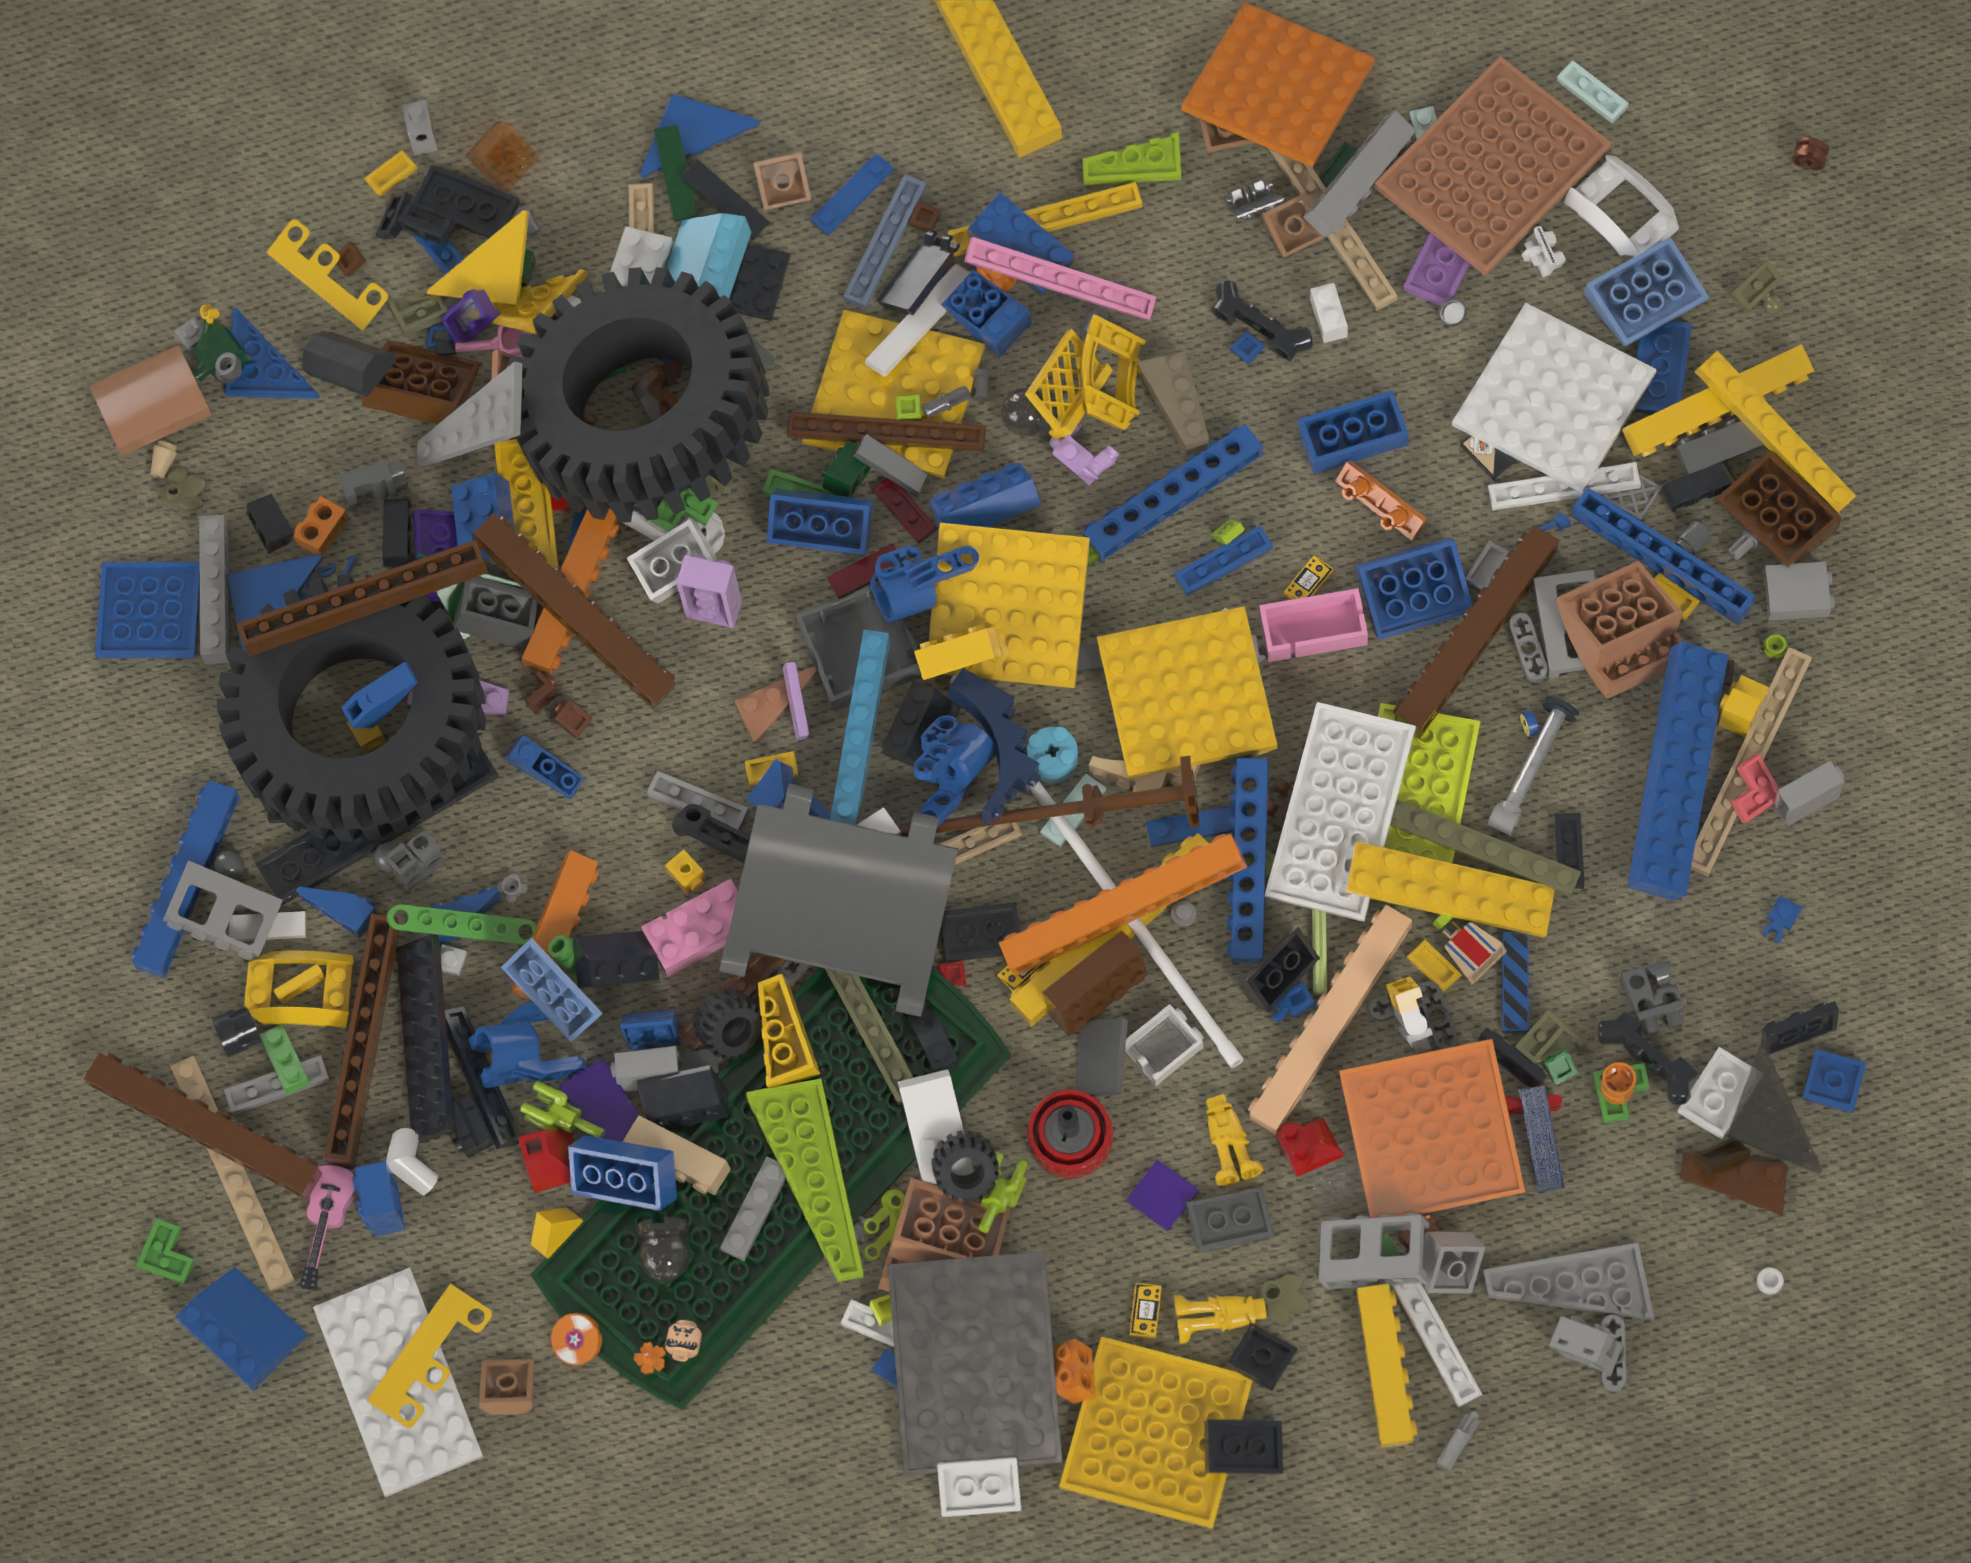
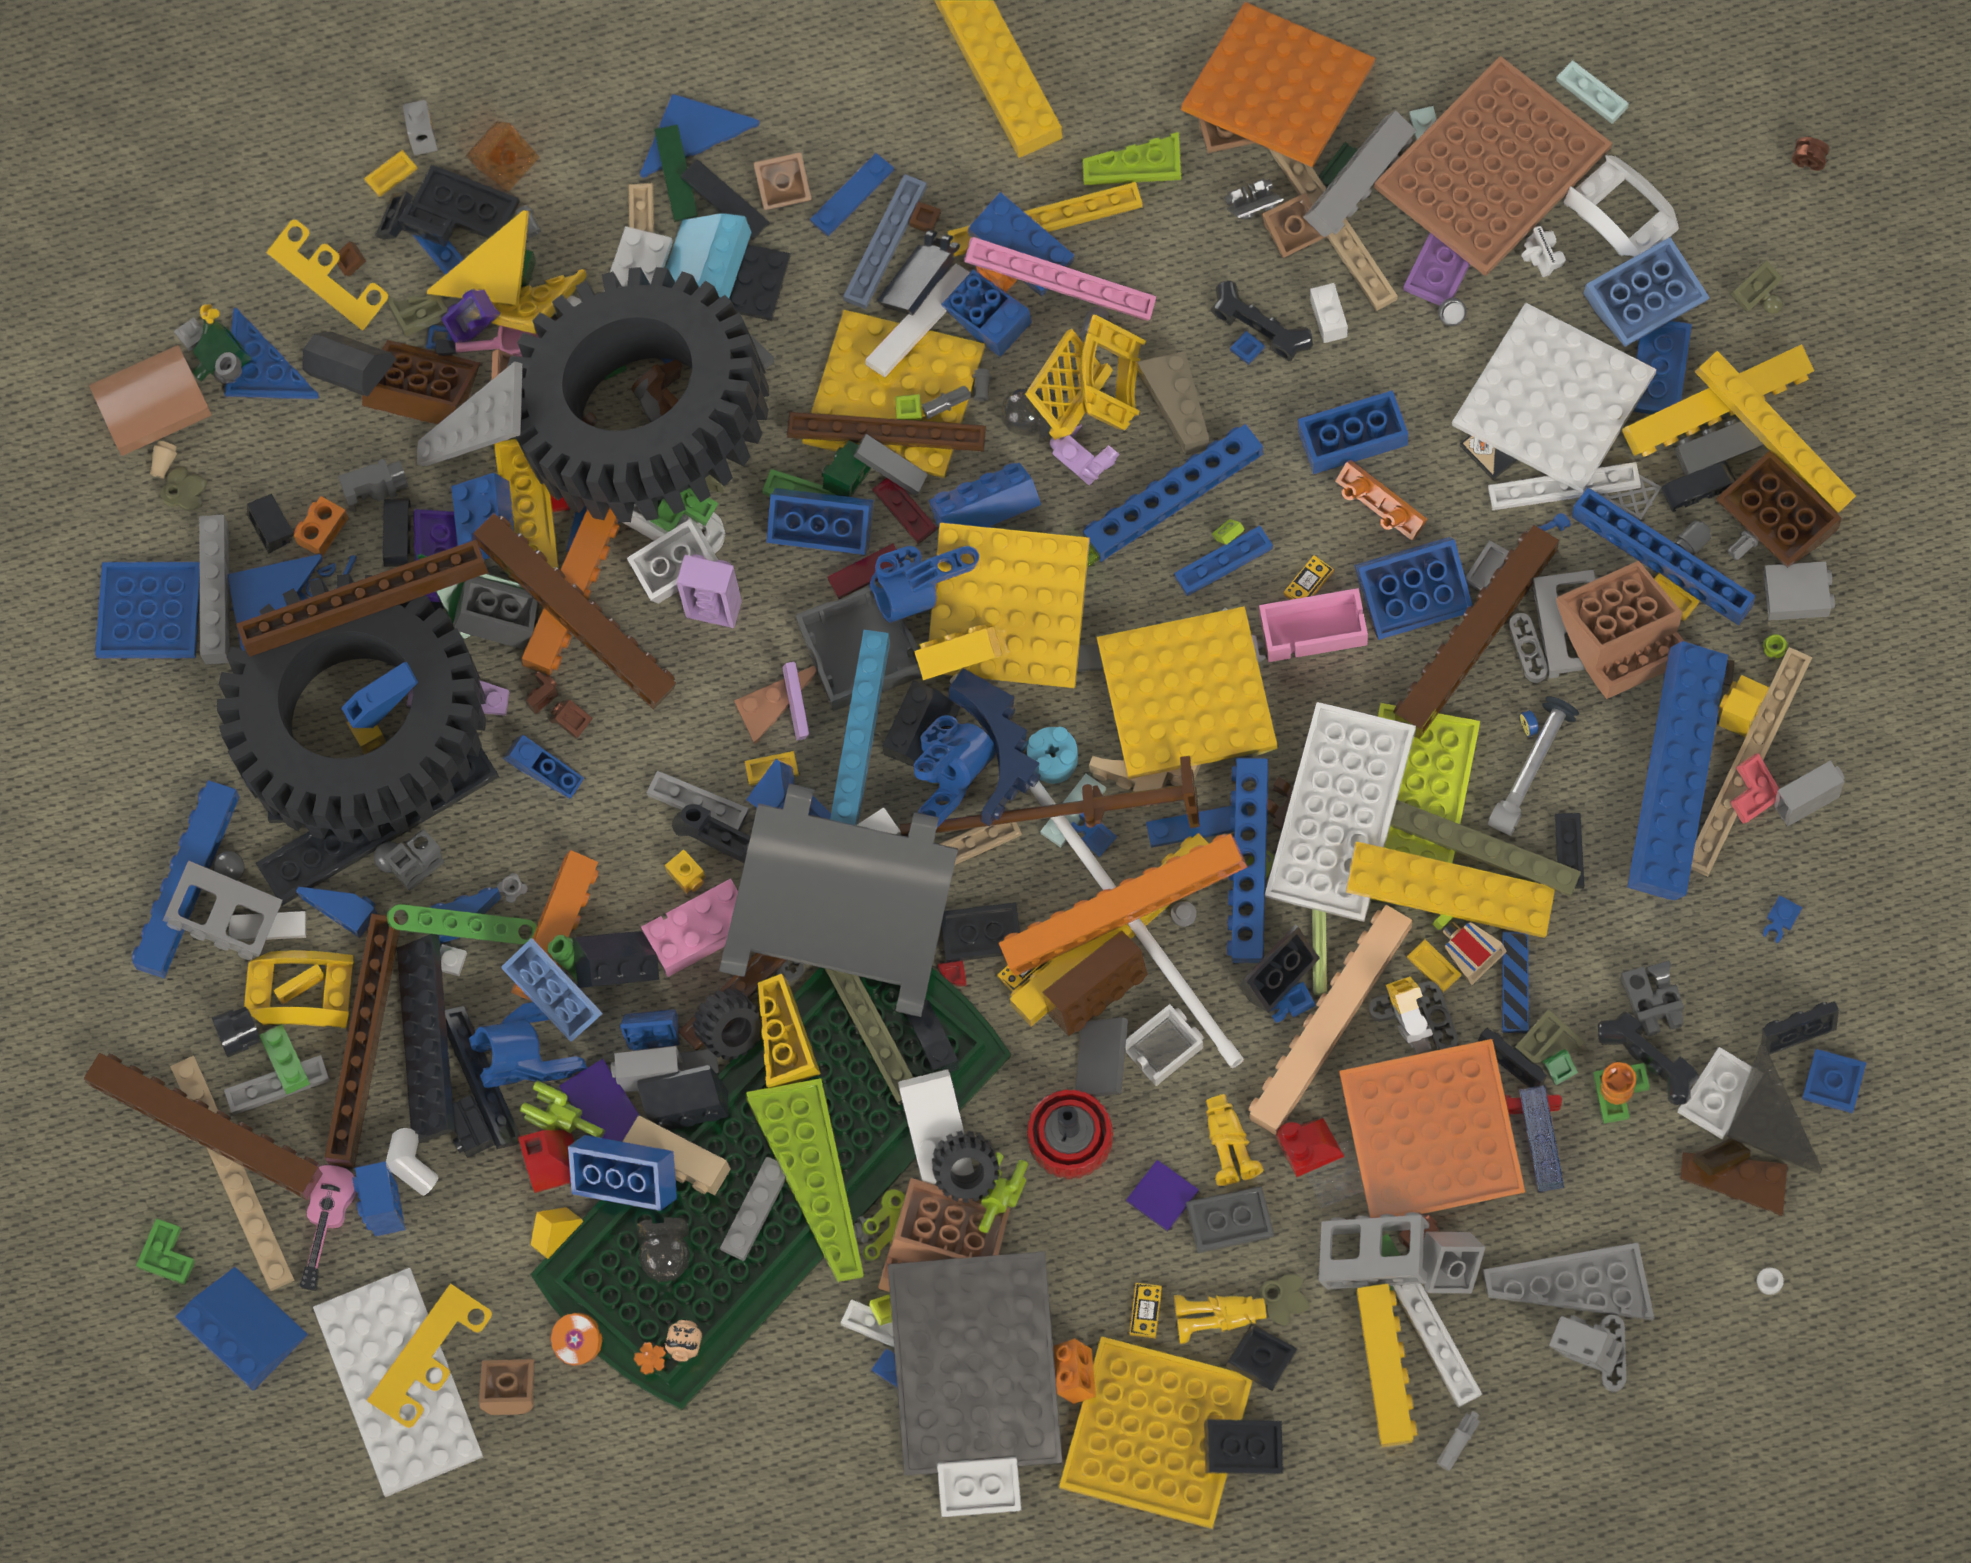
none -> blue plate [1071,813,1117,857]

